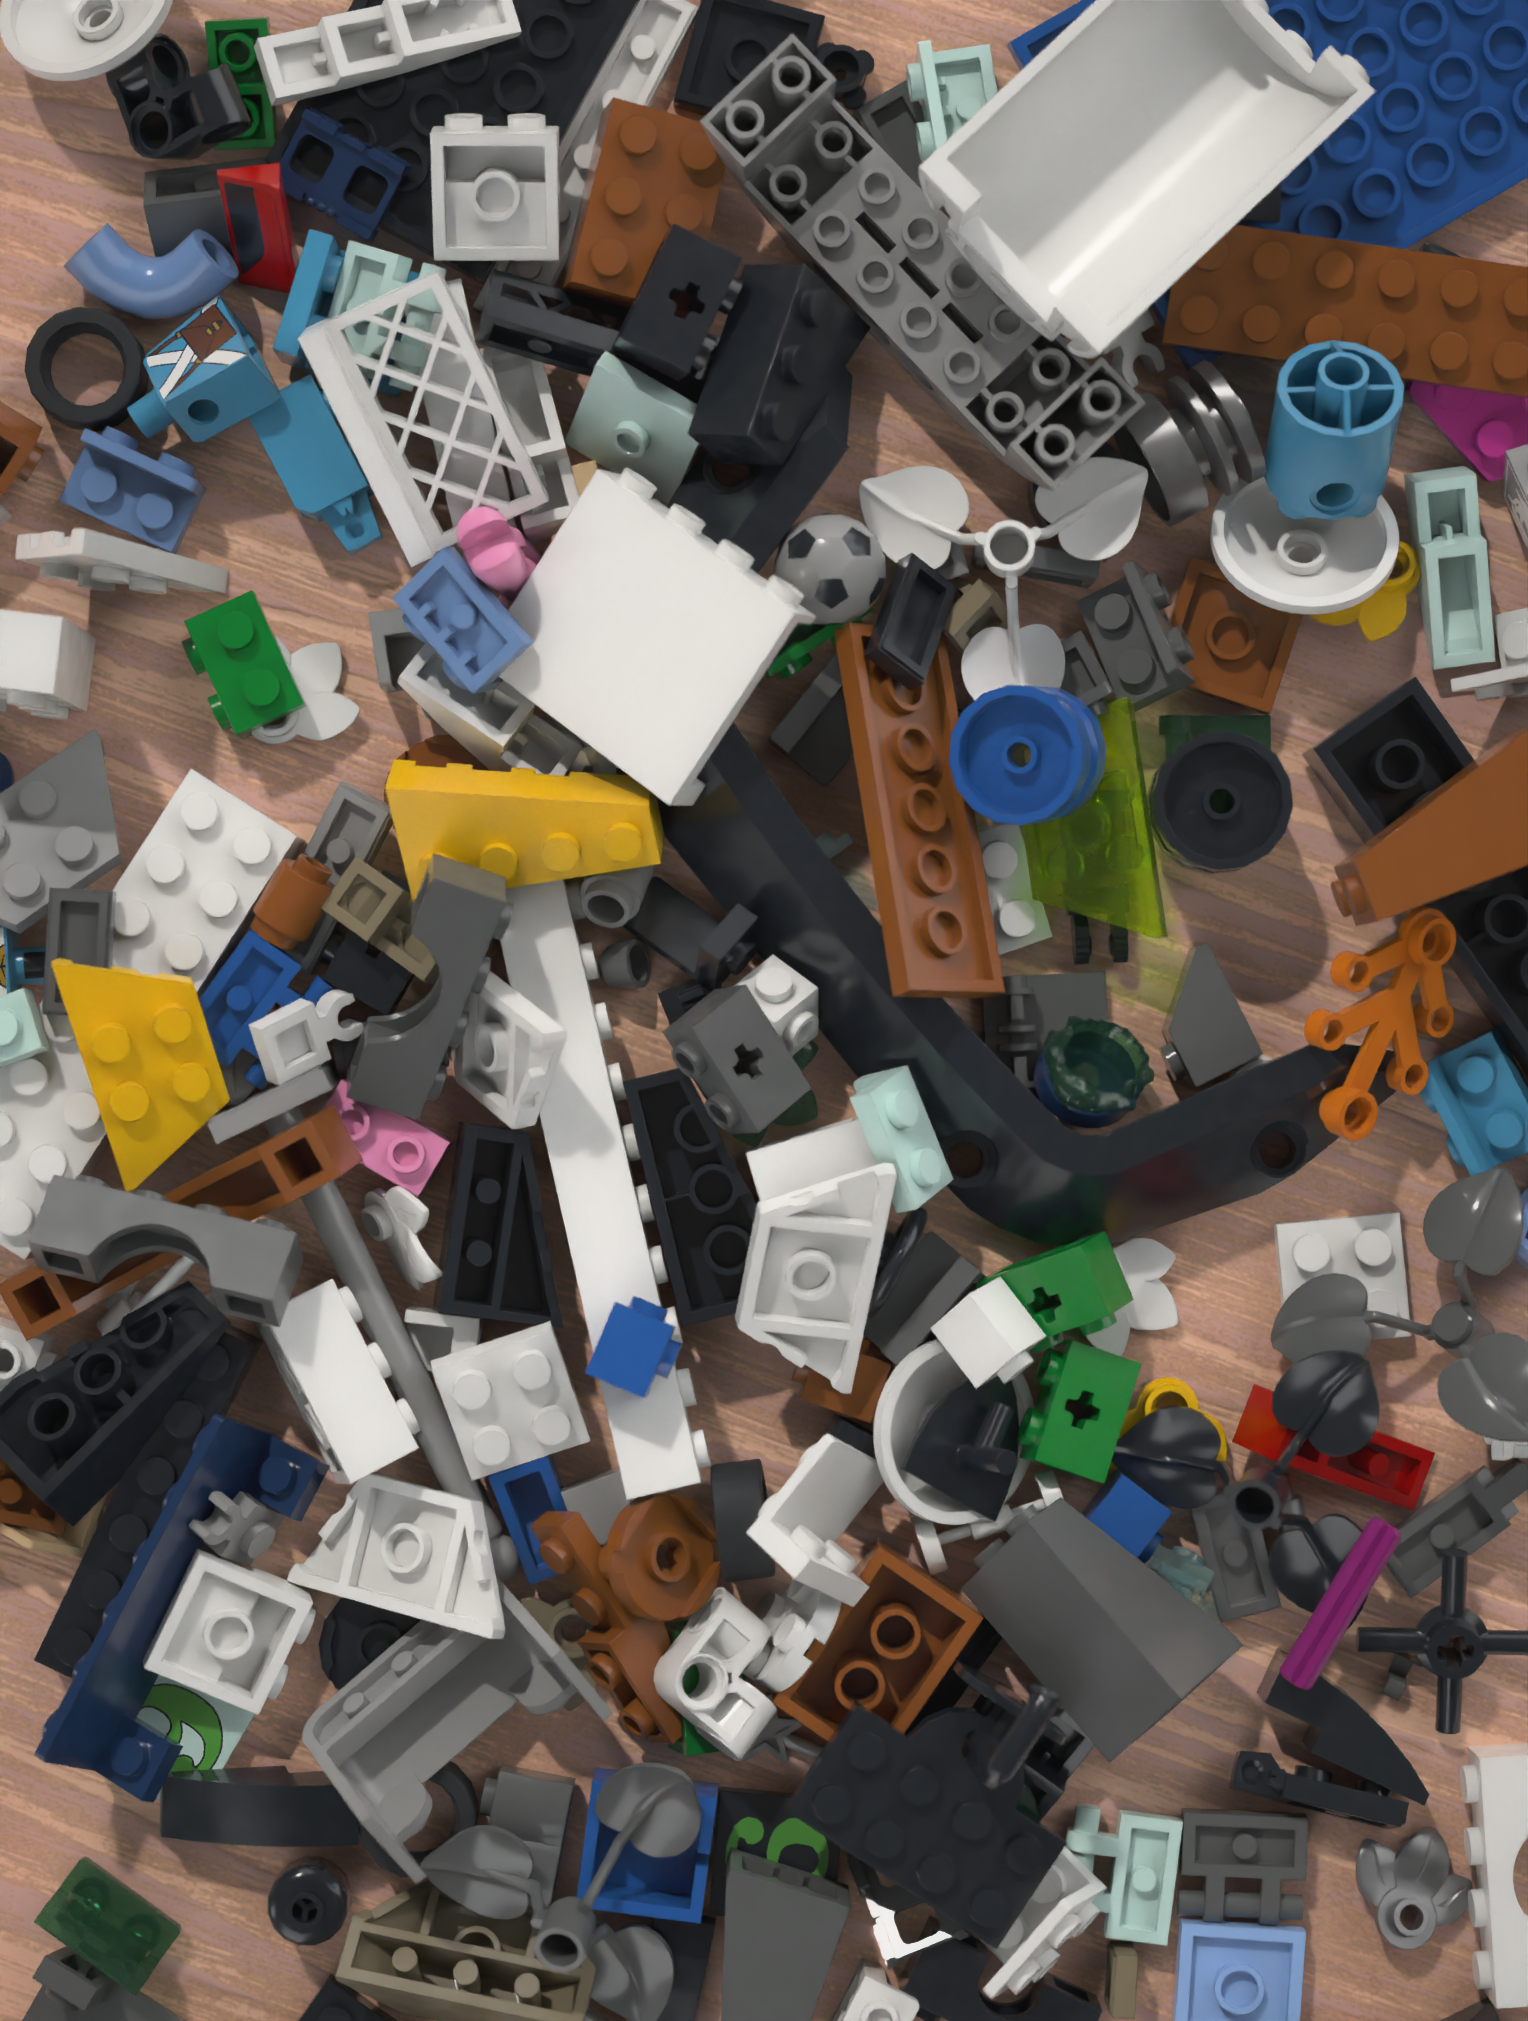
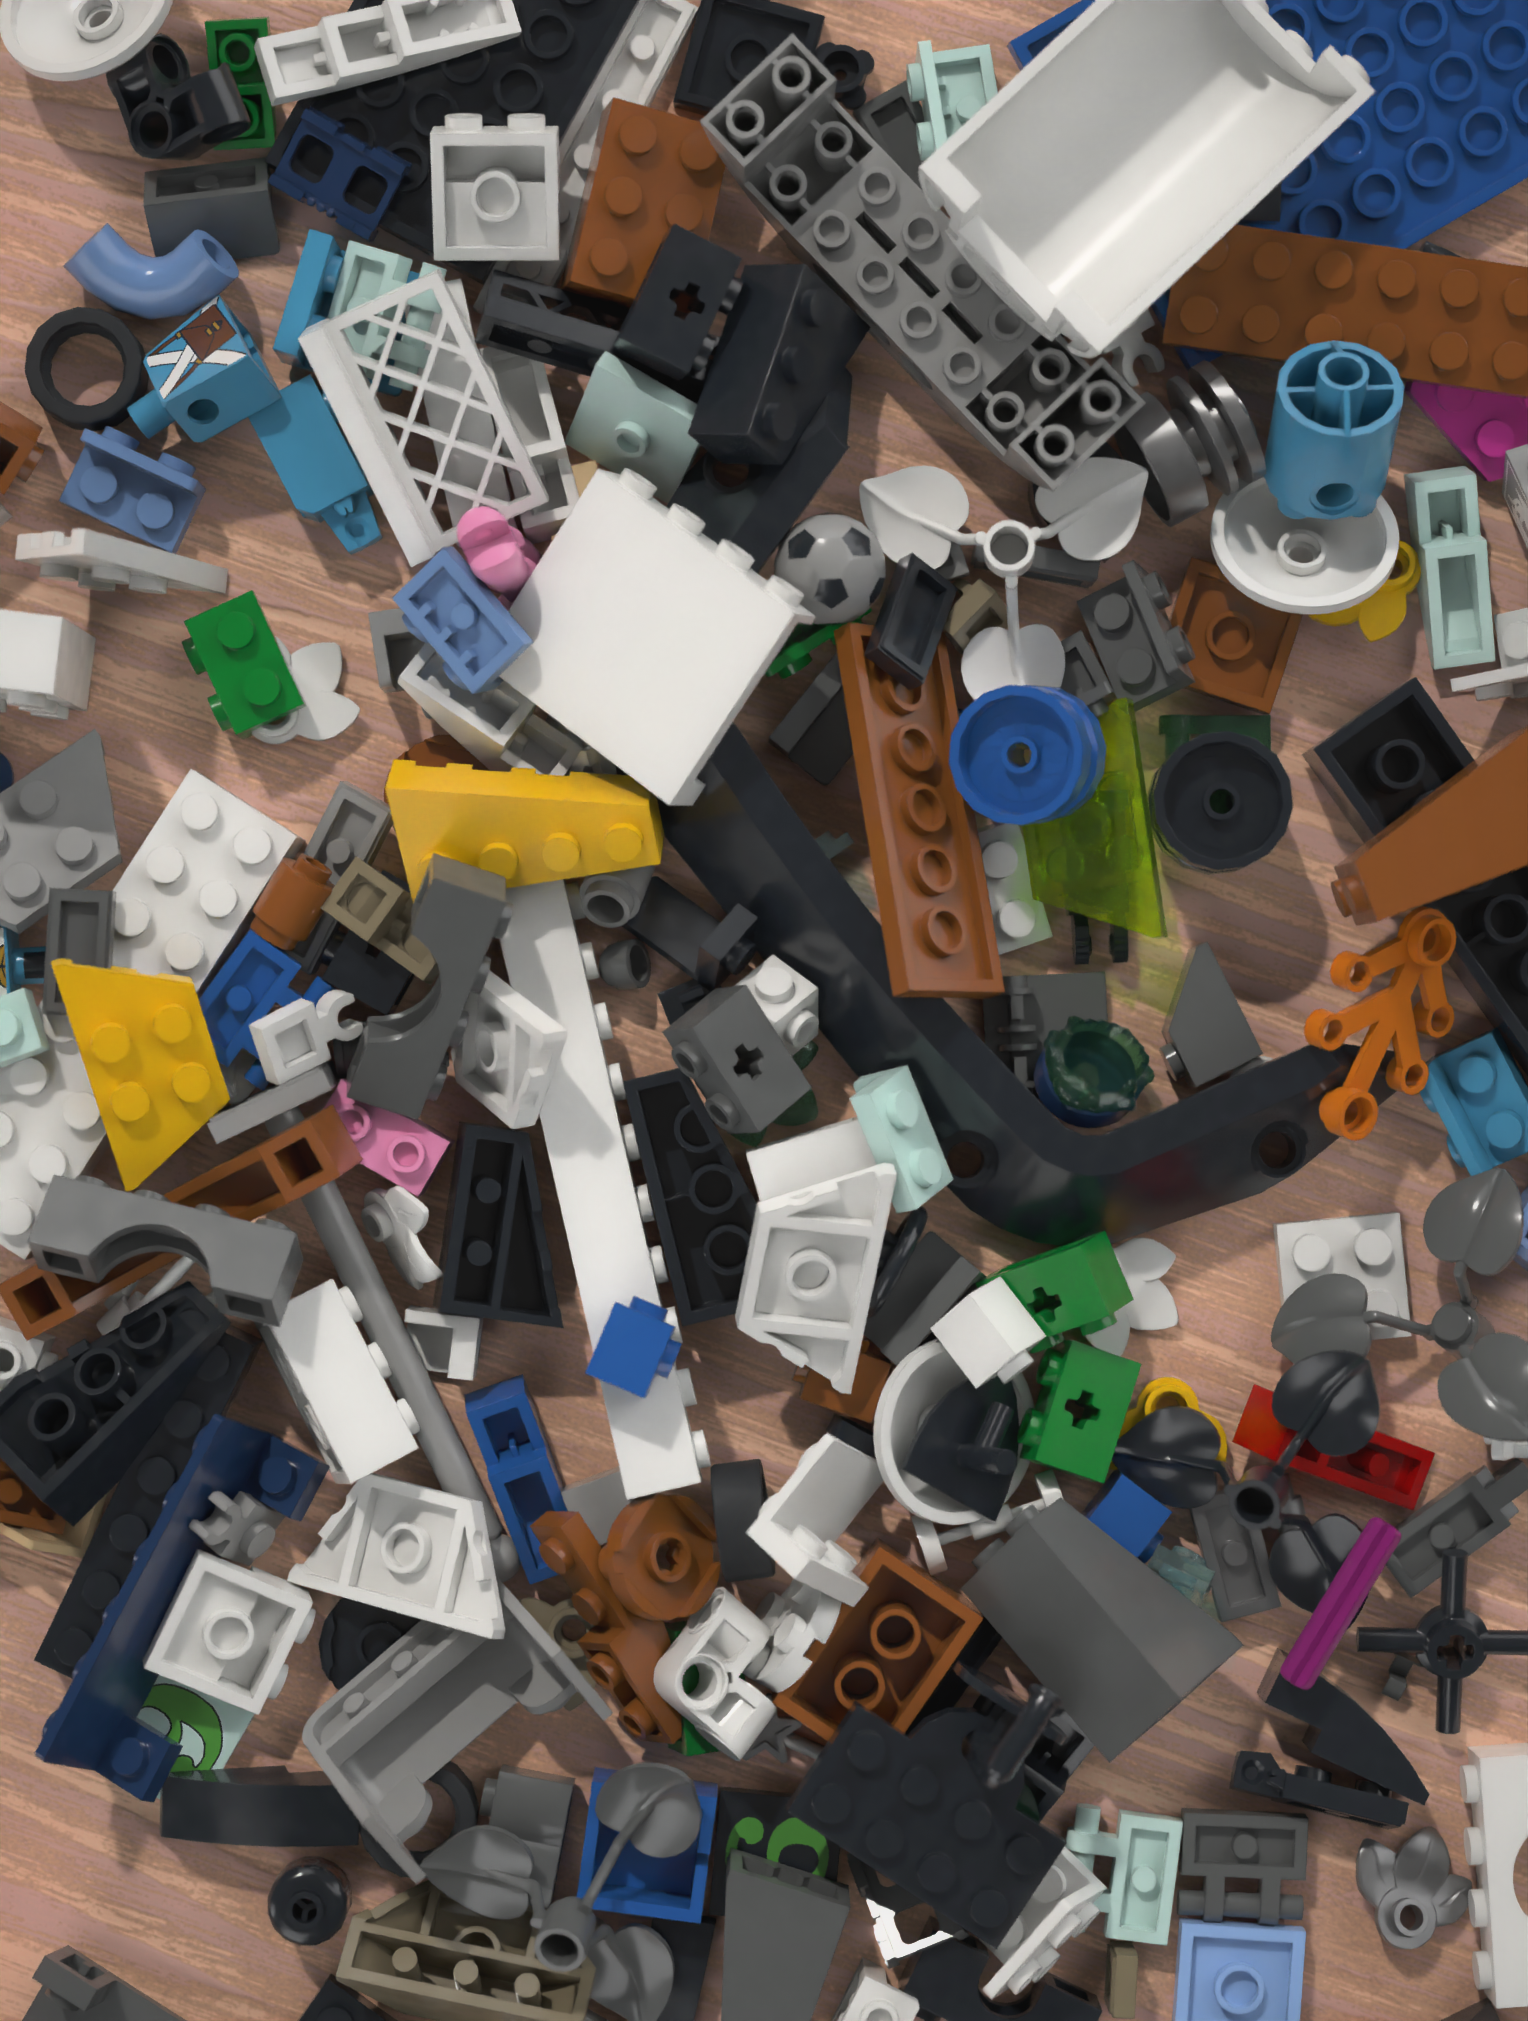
clear green bracket [34,1857,182,1996] -> none
red slope [217,163,299,293] -> none
white plate [431,1321,591,1481] -> none

